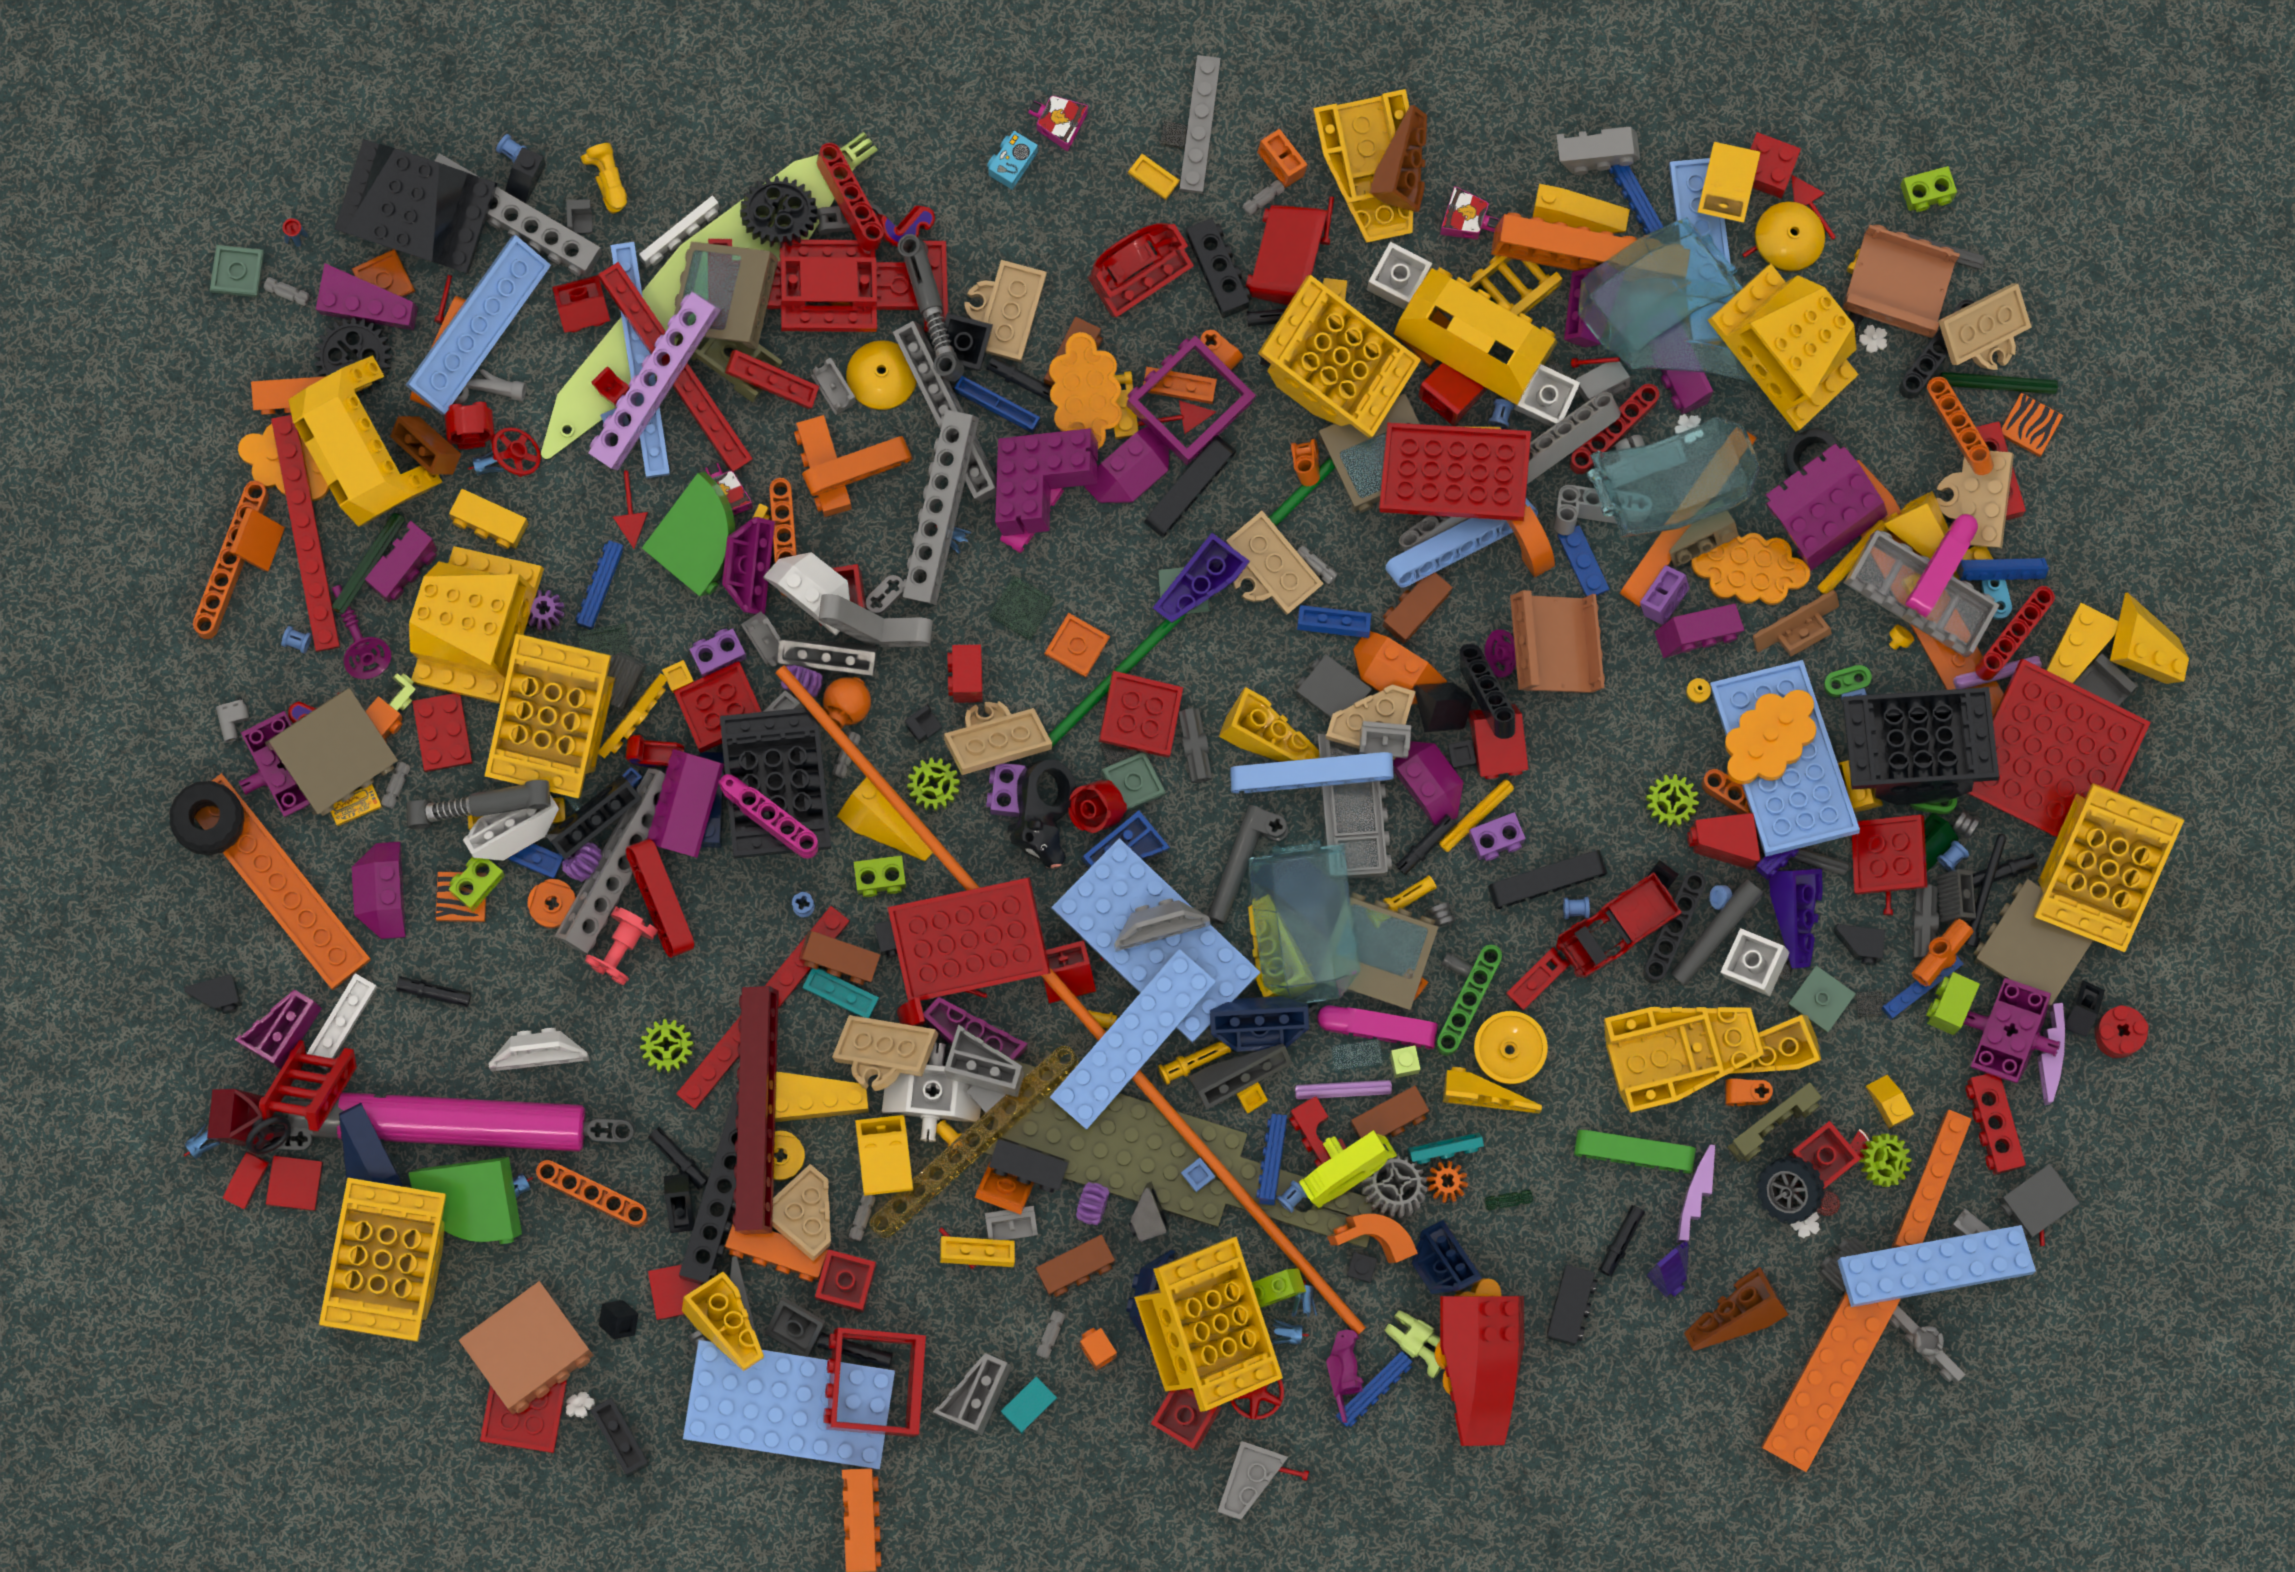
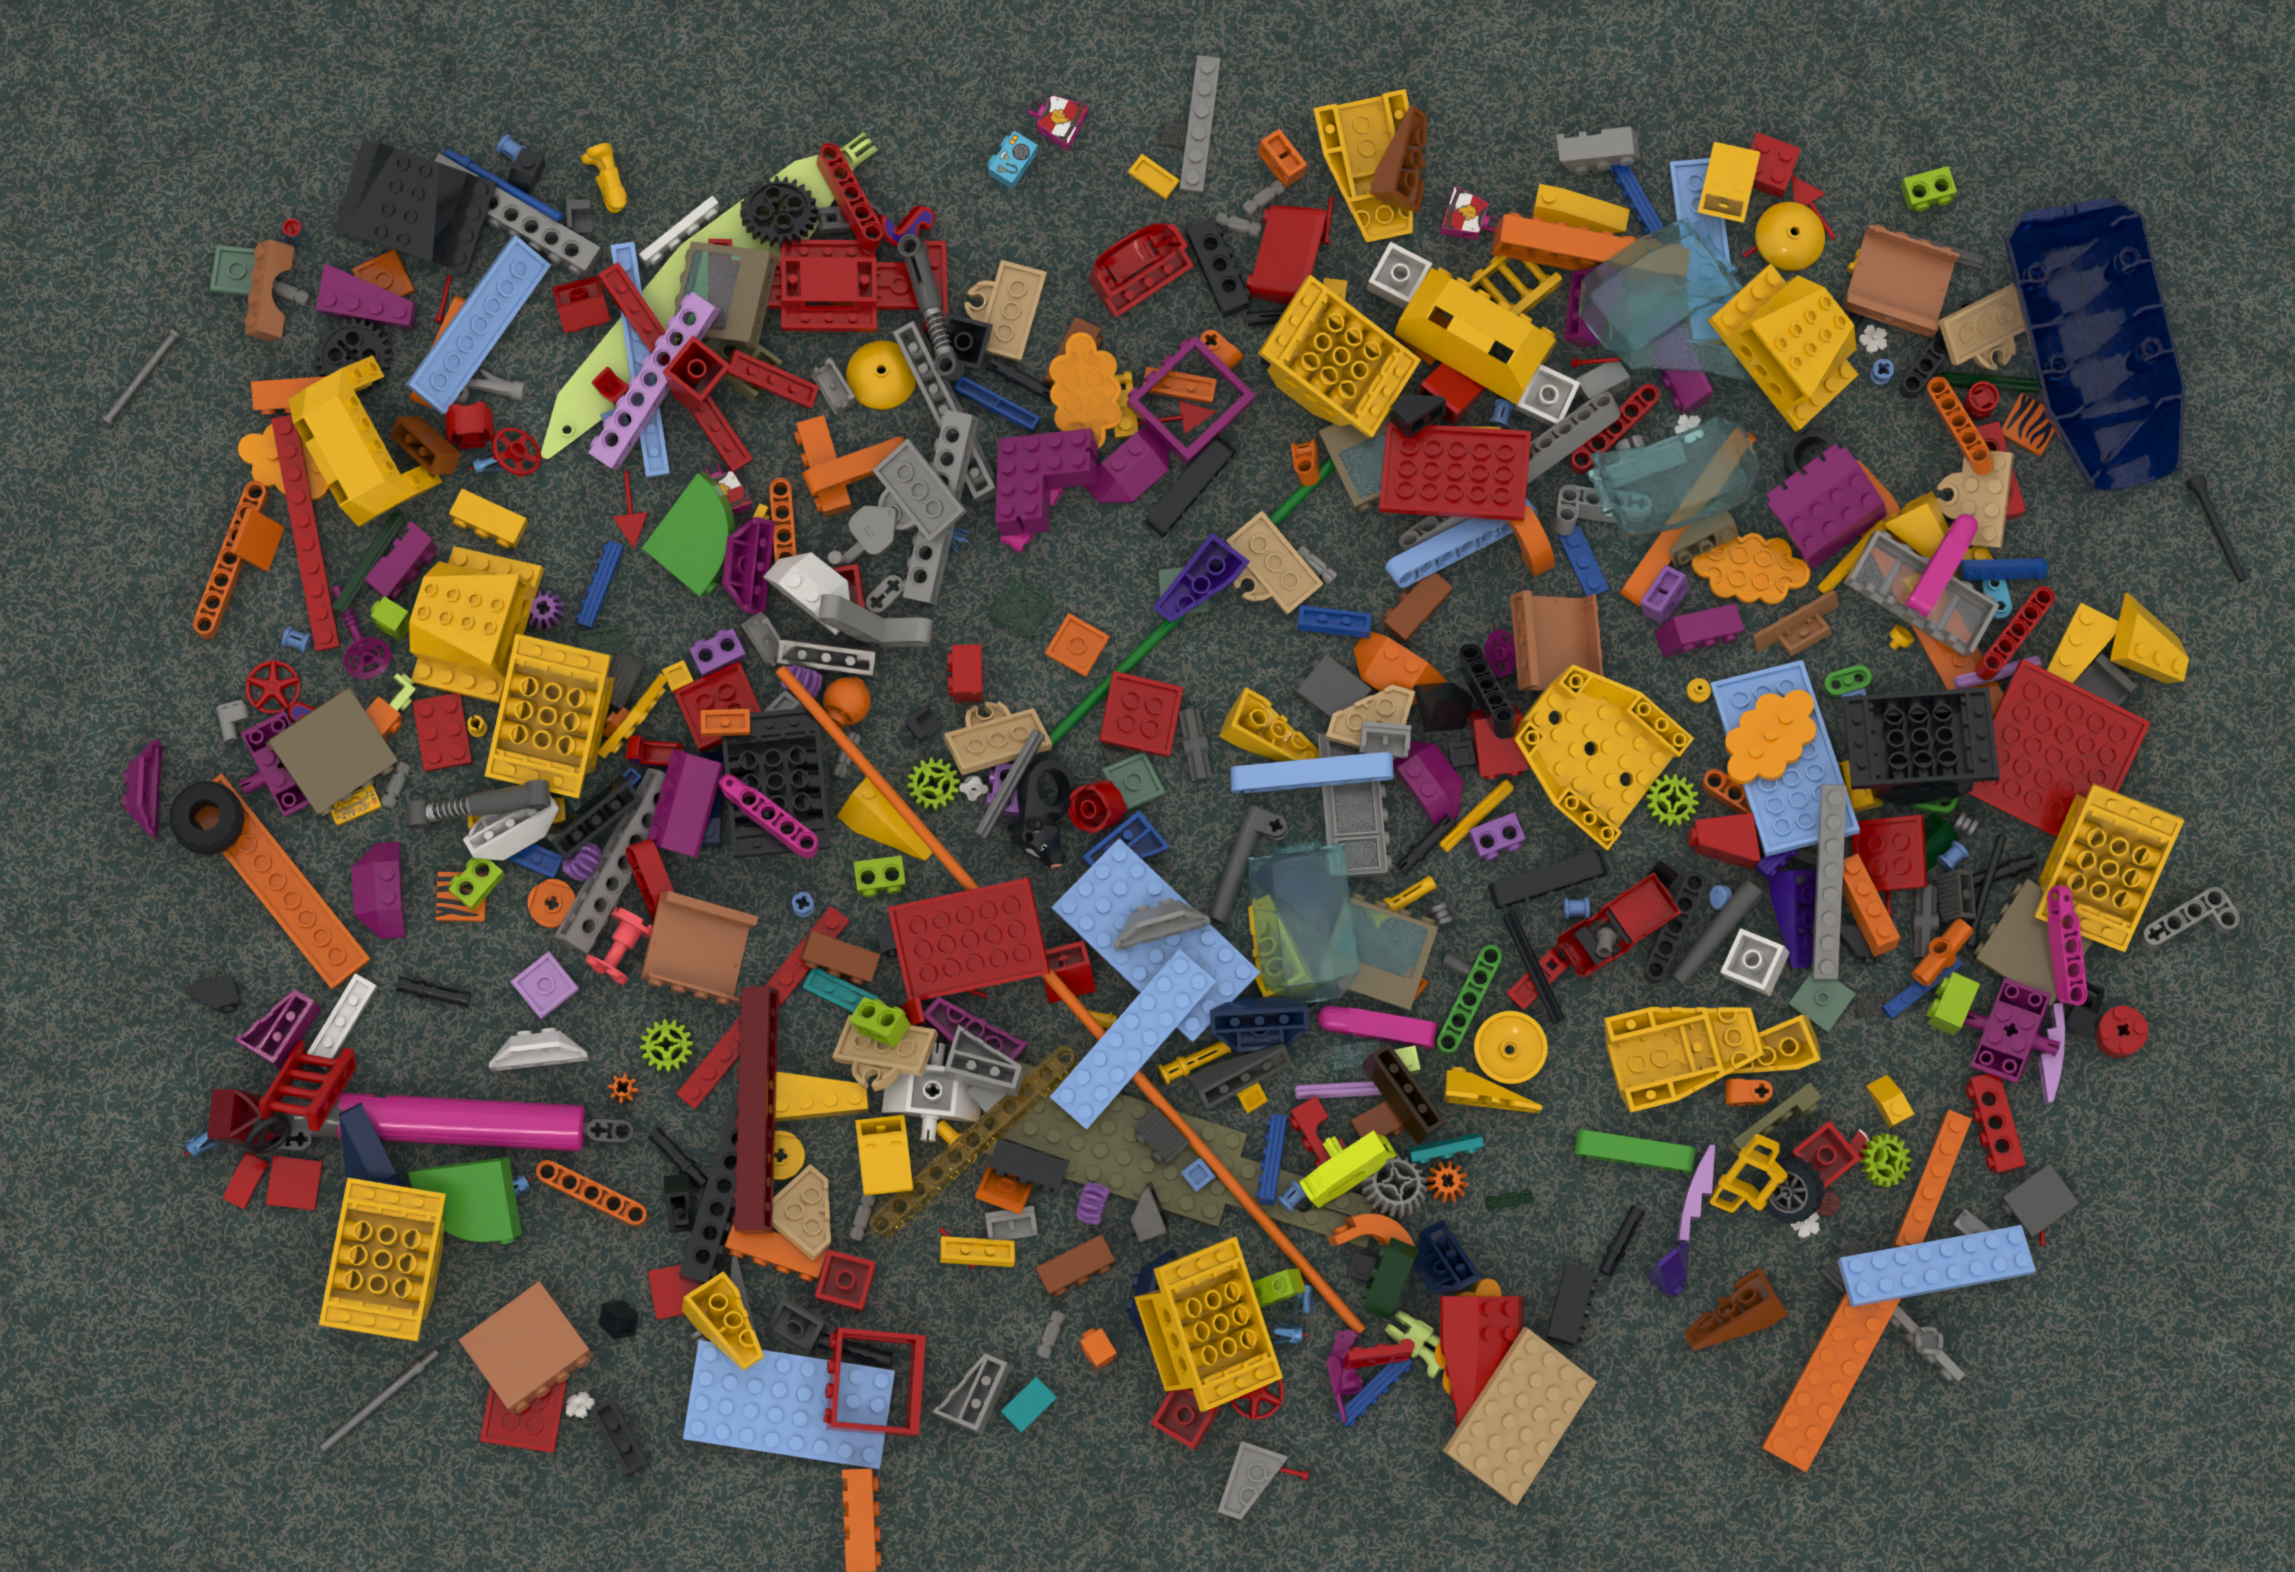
none -> flat silver bar [101,328,182,427]
none -> magenta wedge [123,739,163,839]
none -> nougat arch [245,239,294,341]
none -> red wheel [246,660,300,714]
none -> flat silver bar [319,1348,440,1453]
none -> lime brick [371,596,411,642]
none -> blue bar [444,149,564,222]
none -> yellow pin [468,715,487,737]
none -> lavender plate [510,951,580,1020]
none -> orange plate [602,707,629,738]
none -> orange gear [608,1073,639,1105]
none -> nougat panel [641,891,758,1006]
none -> red slope [663,335,731,414]
none -> orange plate [701,709,750,736]
none -> light grey plate [828,438,968,567]
none -> lime brick [849,997,911,1048]
none -> white plate [959,776,988,801]
none -> flat silver axle [976,729,1045,839]
none -> dark grey brick [1134,1107,1189,1165]
none -> light grey axle [1215,212,1262,237]
none -> red plate [1343,1338,1415,1369]
none -> dark brown brick [1361,1043,1446,1144]
none -> dark green brick [1361,1237,1419,1320]
none -> black slope [1390,394,1446,438]
none -> tan plate [1443,1327,1597,1506]
none -> black axle [1503,912,1564,1024]
none -> yellow wedge [1514,664,1694,851]
none -> light grey pin [1596,927,1616,958]
none -> yellow bar [1710,1134,1787,1213]
none -> light grey plate [1812,784,1847,979]
none -> orange brick [1842,854,1900,957]
none -> medium blue bush [1870,359,1894,385]
none -> red wheel [1963,381,1999,420]
none -> clear blue cylinder [2004,197,2186,491]
none -> dark pink piece [2047,885,2087,1006]
none -> light grey beam [2140,887,2240,949]
none -> black piece [2186,474,2246,582]

